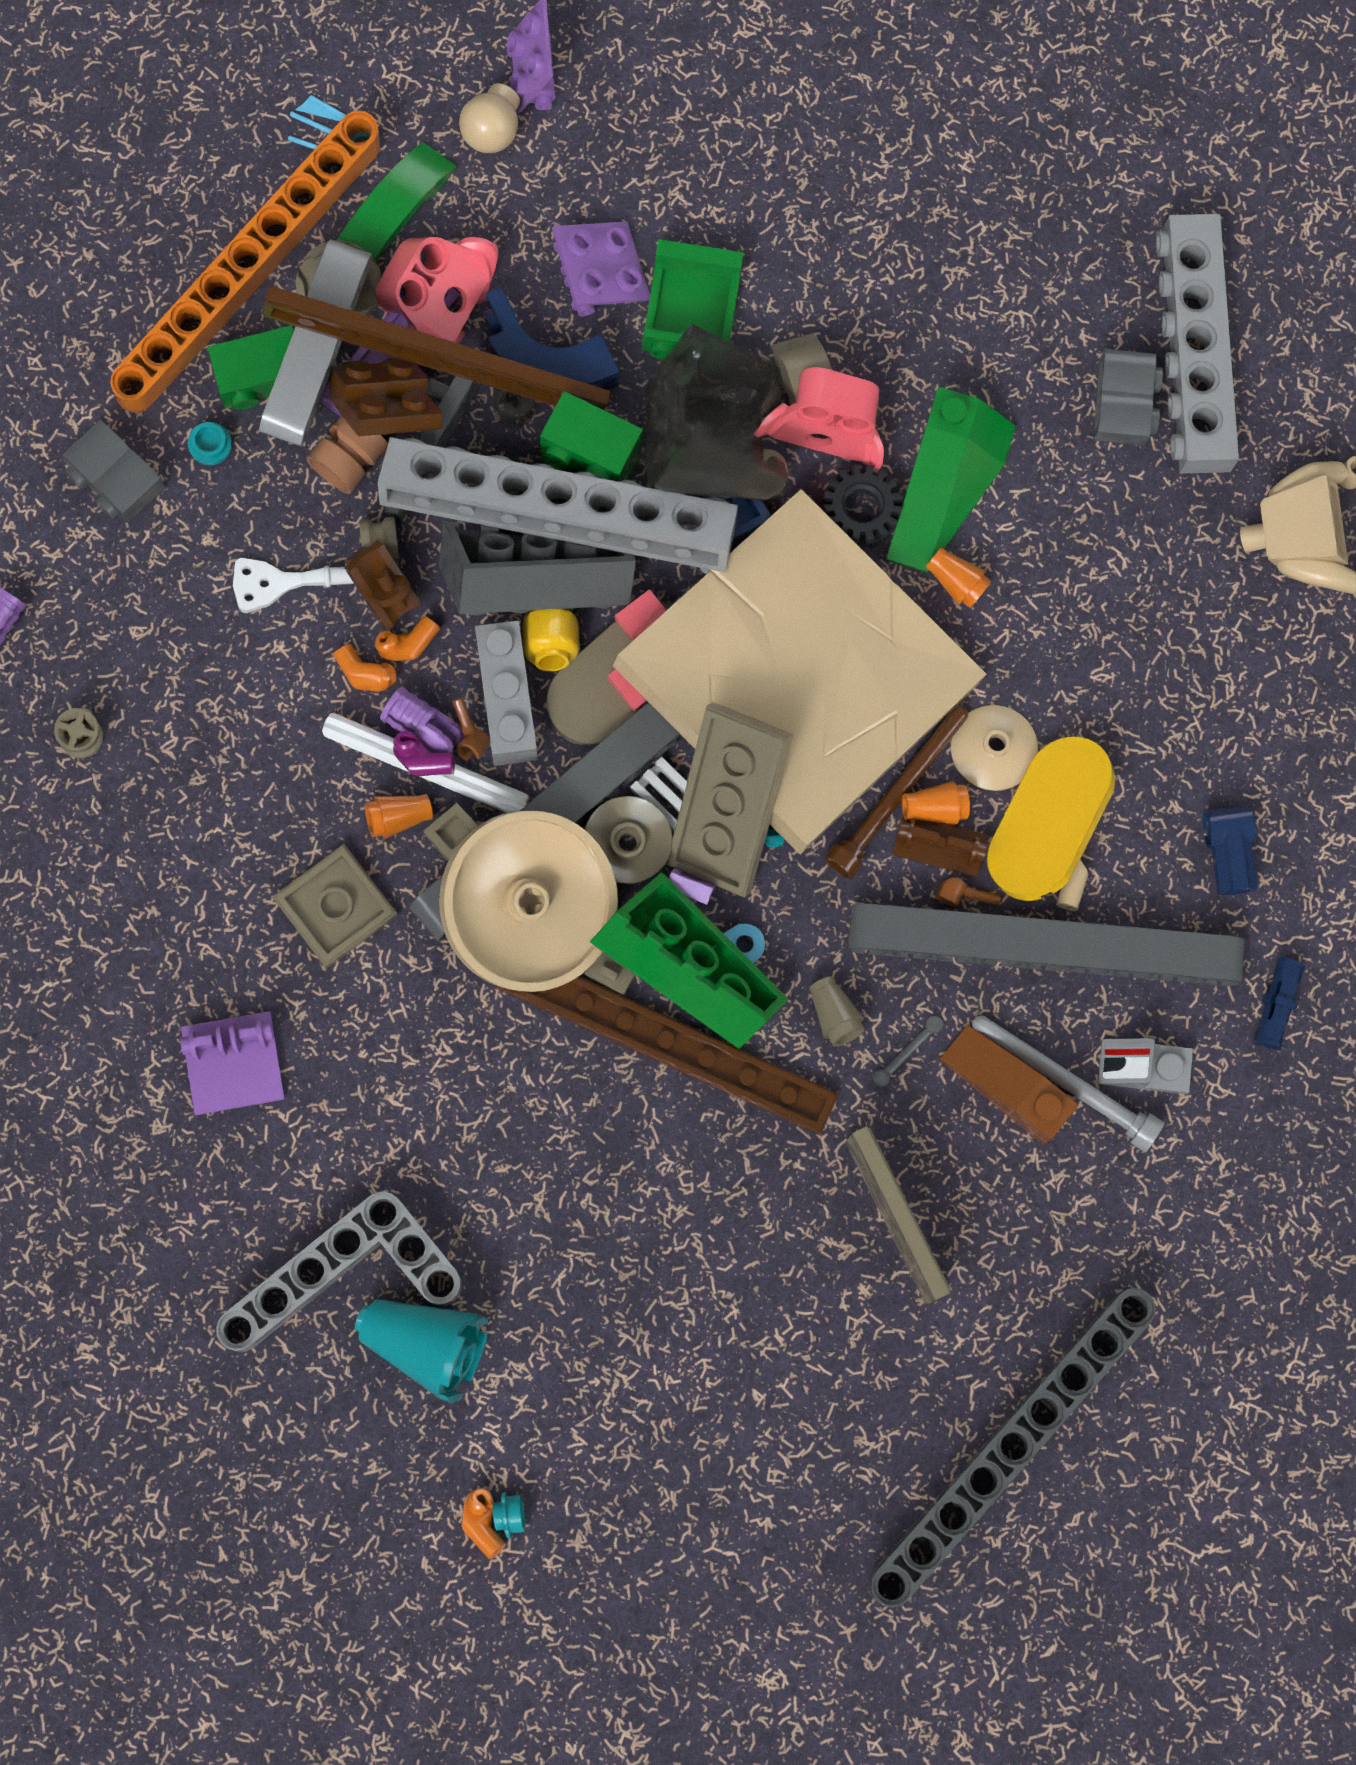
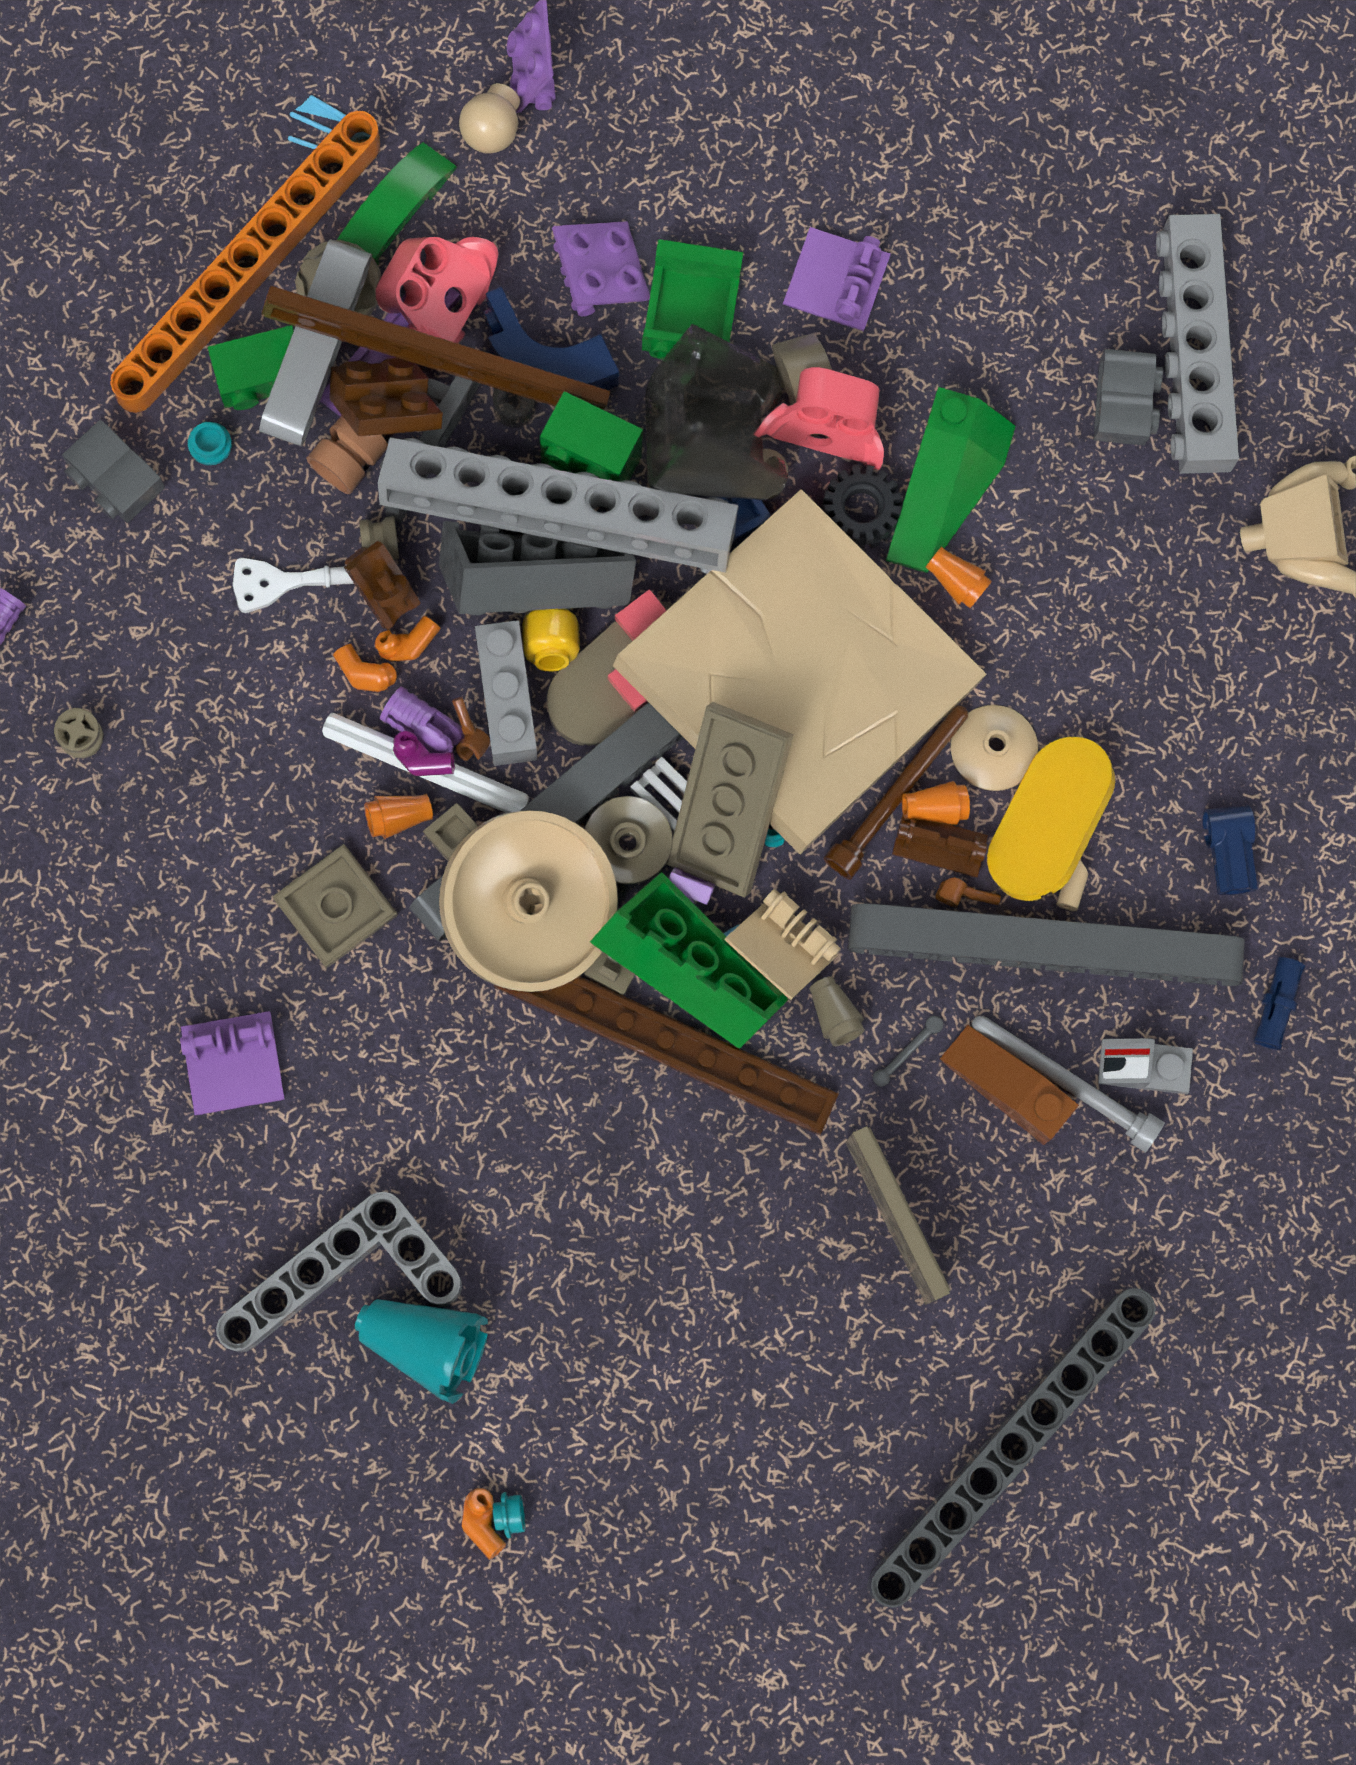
none -> tan hinge [724,889,841,1000]
none -> medium lavender hinge [783,227,890,331]

